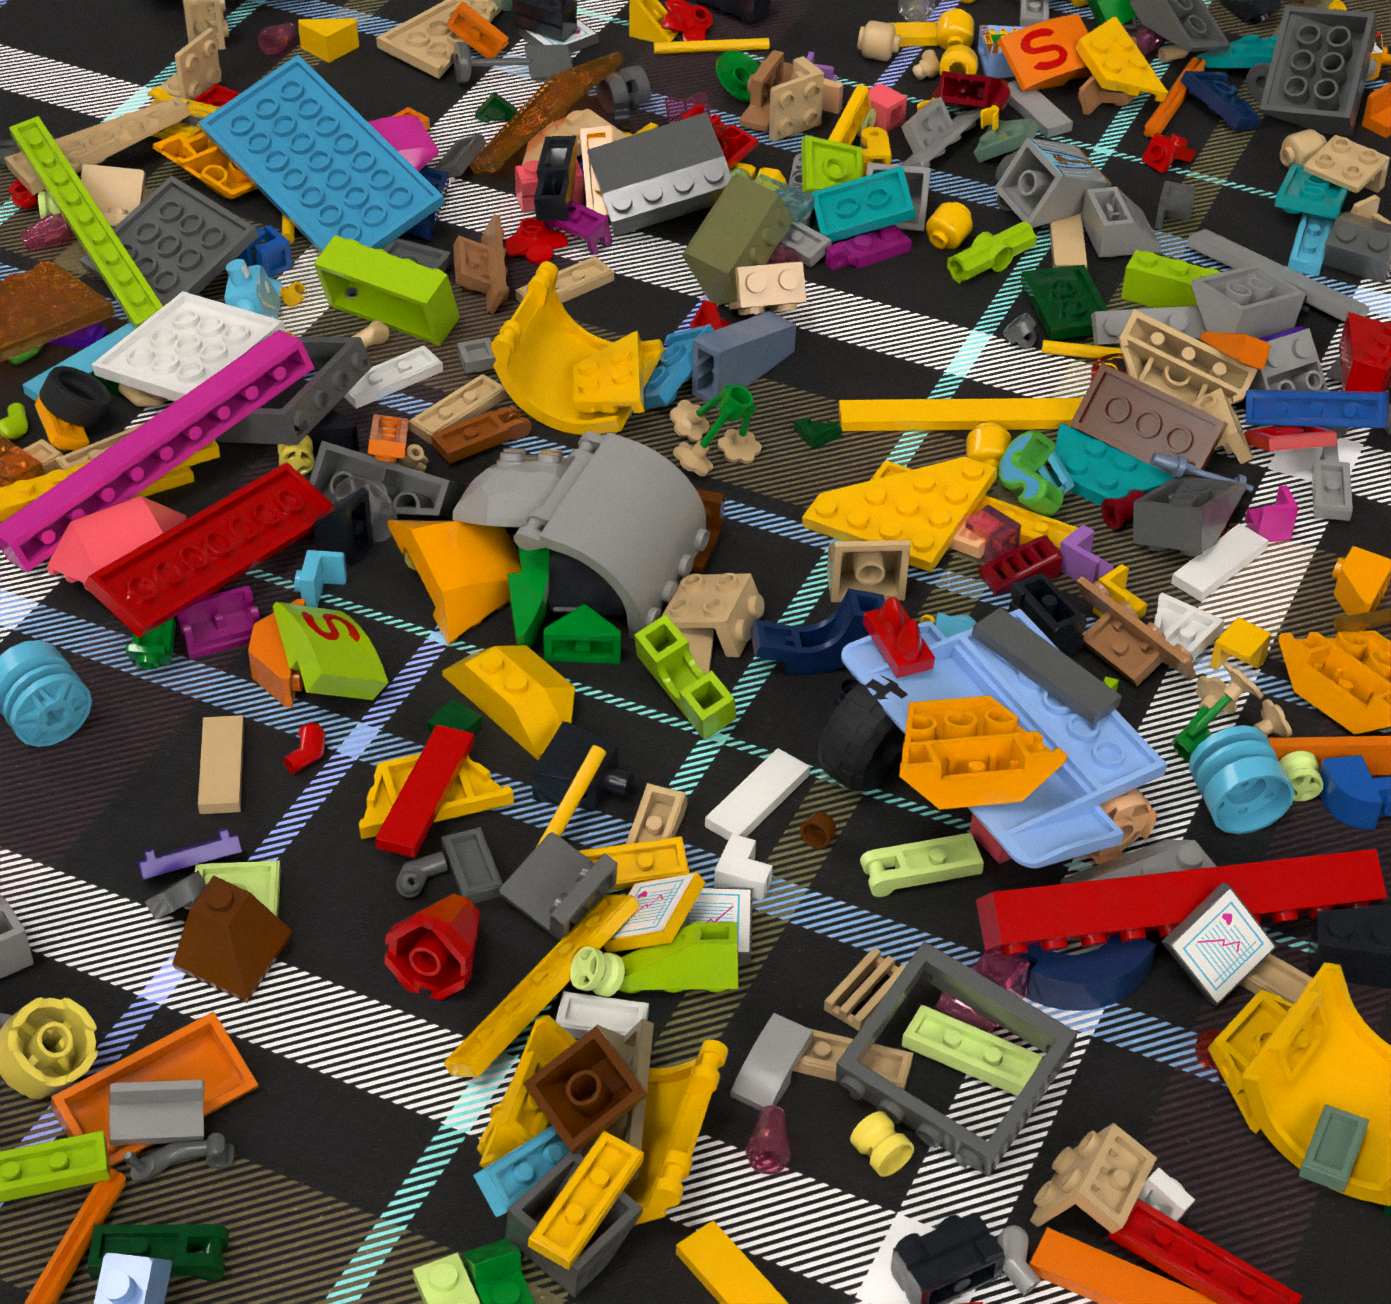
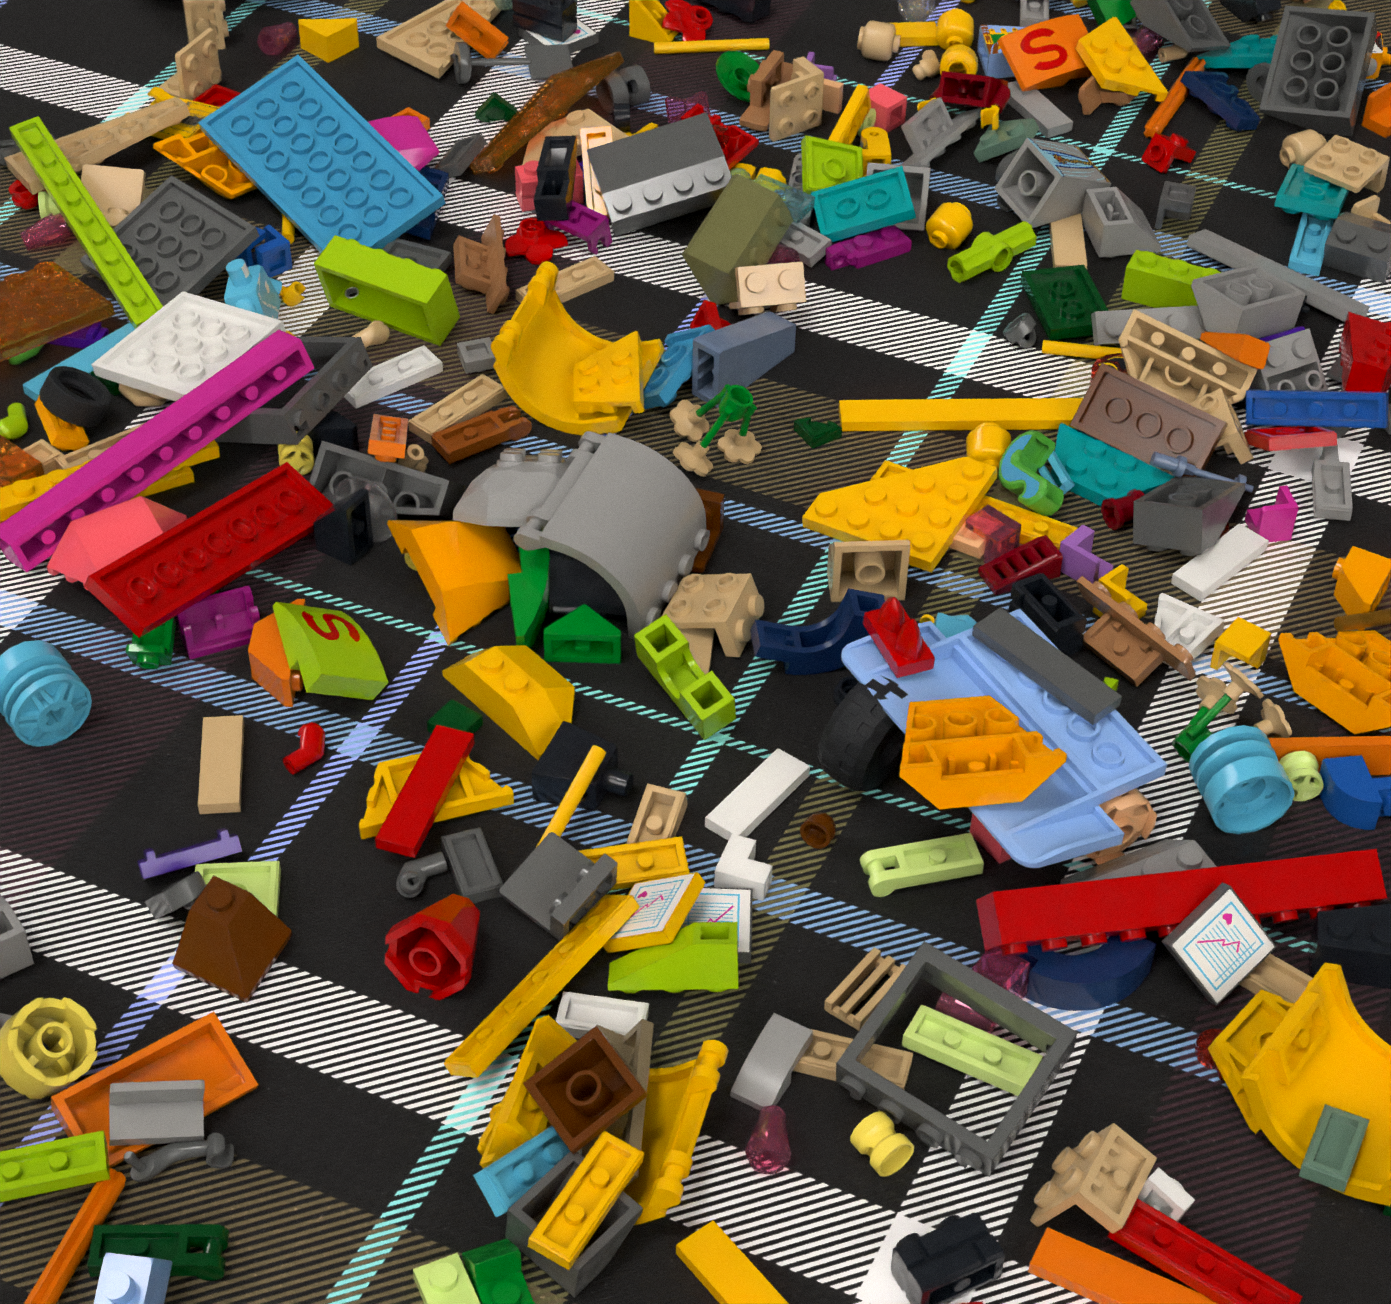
medium azure bracket [294,550,347,608] -> none
yellowish green wheel [570,947,625,997] -> none
light grey arm [997,1225,1041,1296] -> none

